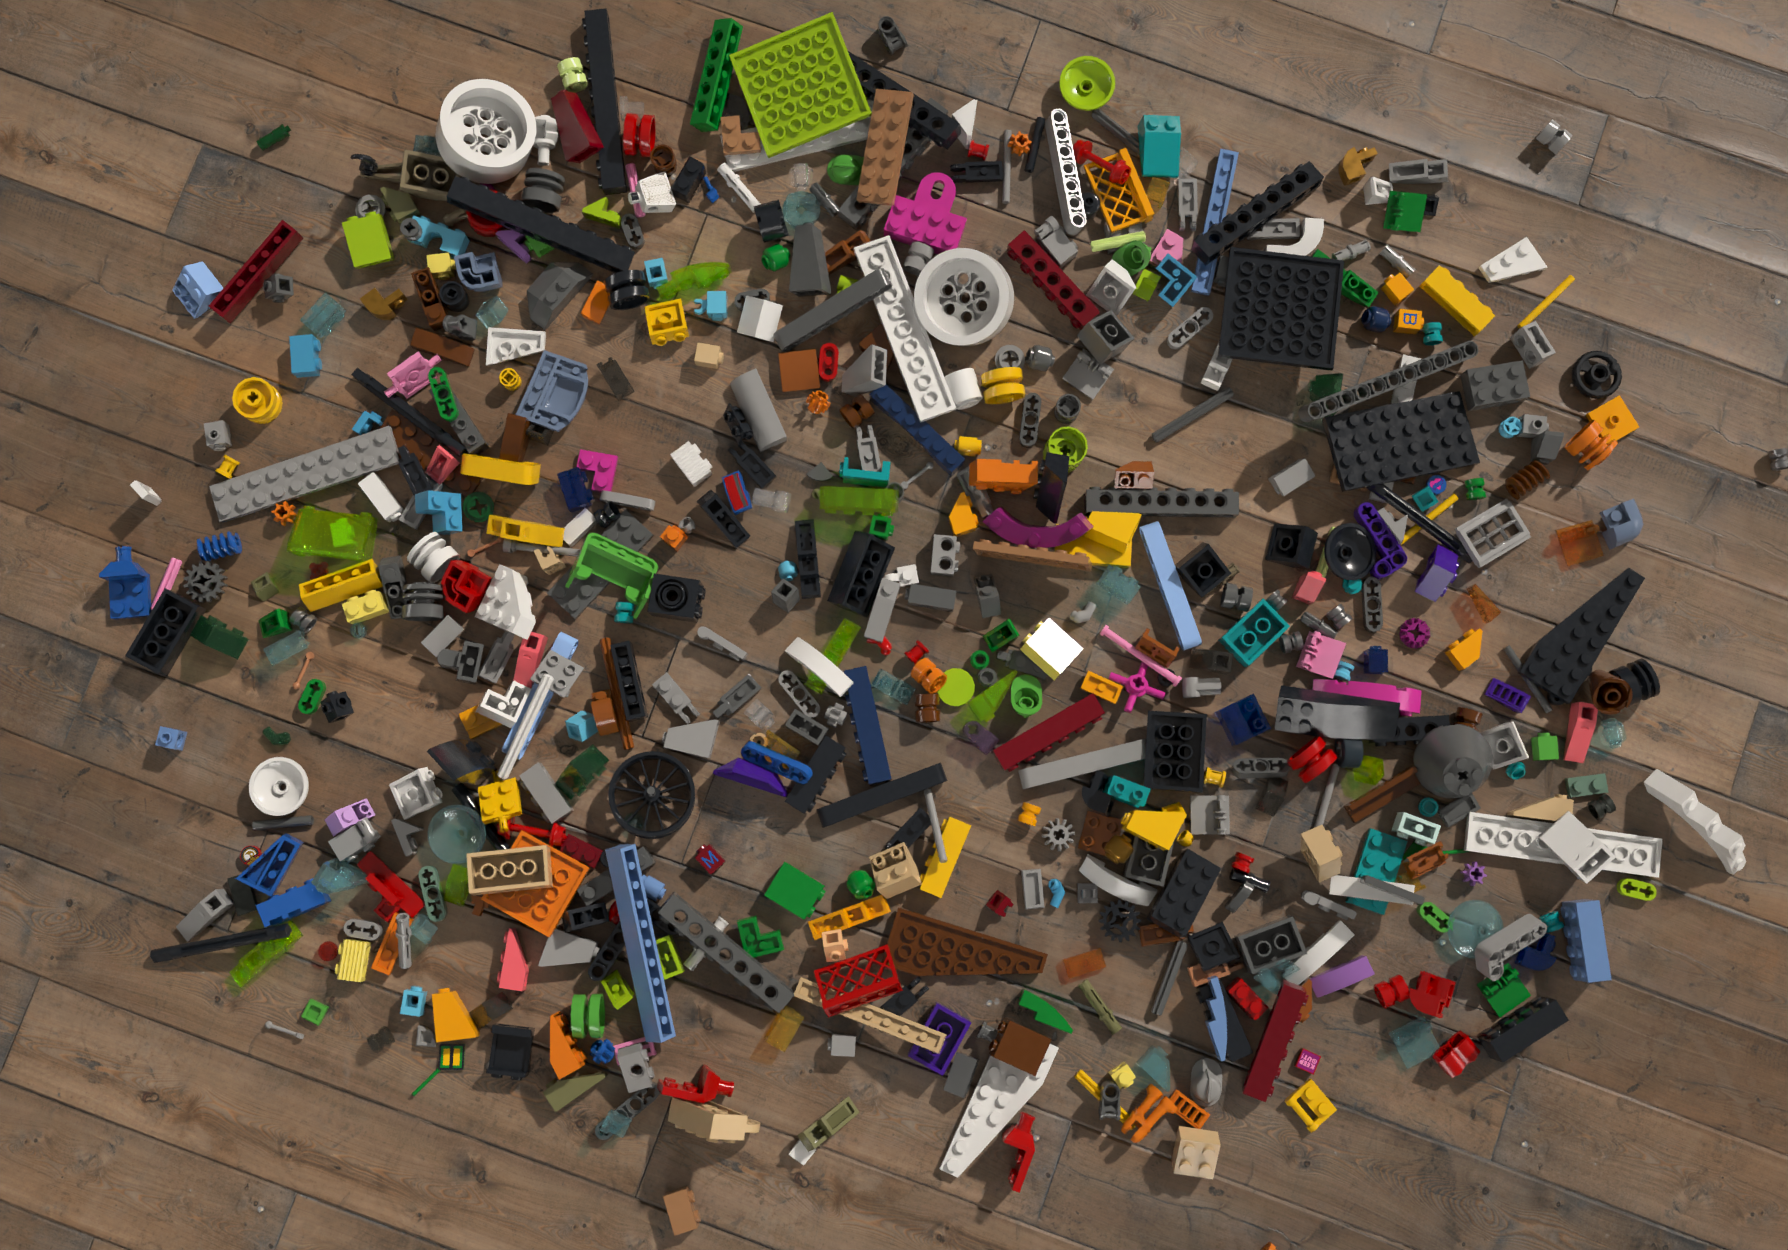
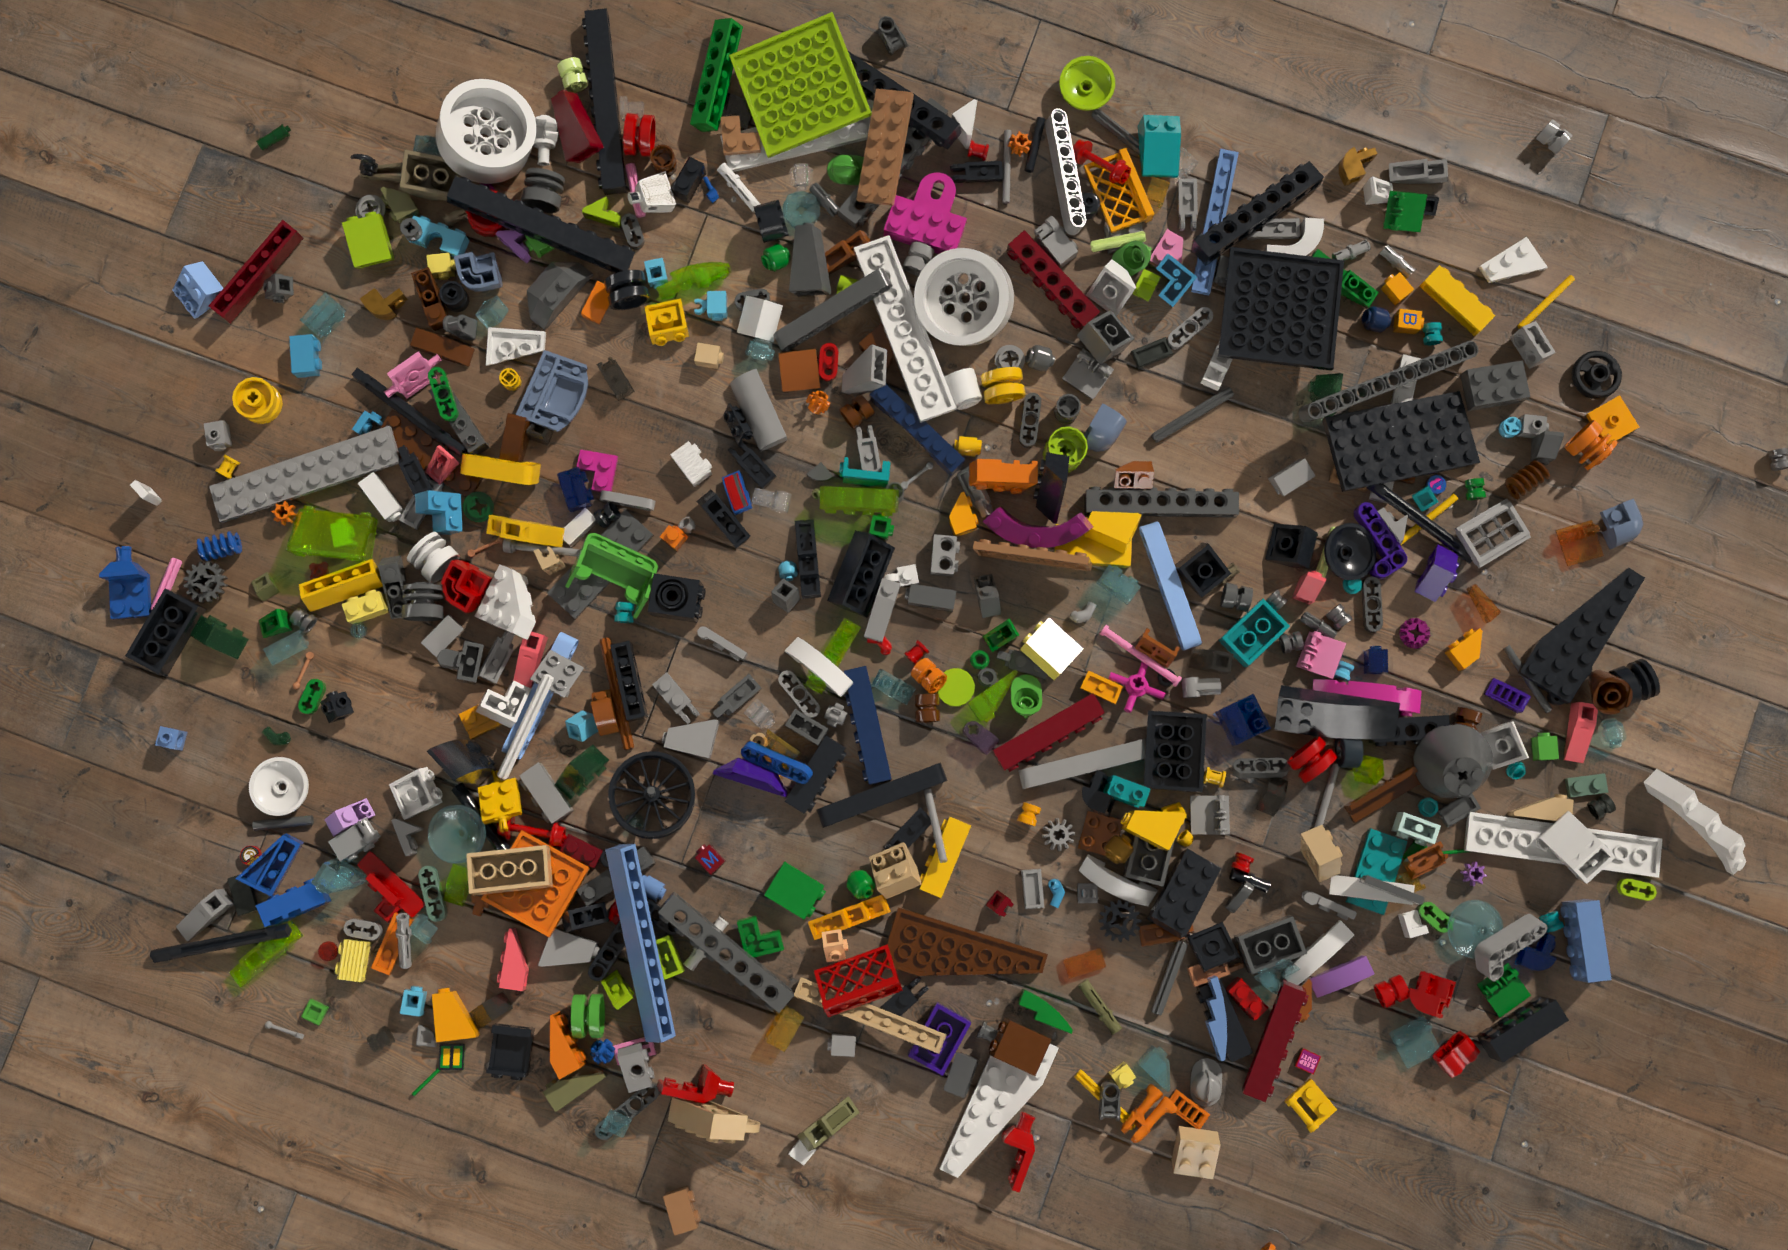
none -> clear light blue head [746,338,775,365]
none -> sand blue brick [1084,403,1127,452]
none -> pearl dark grey tile [1130,337,1173,369]
none -> white panel [1398,910,1429,938]

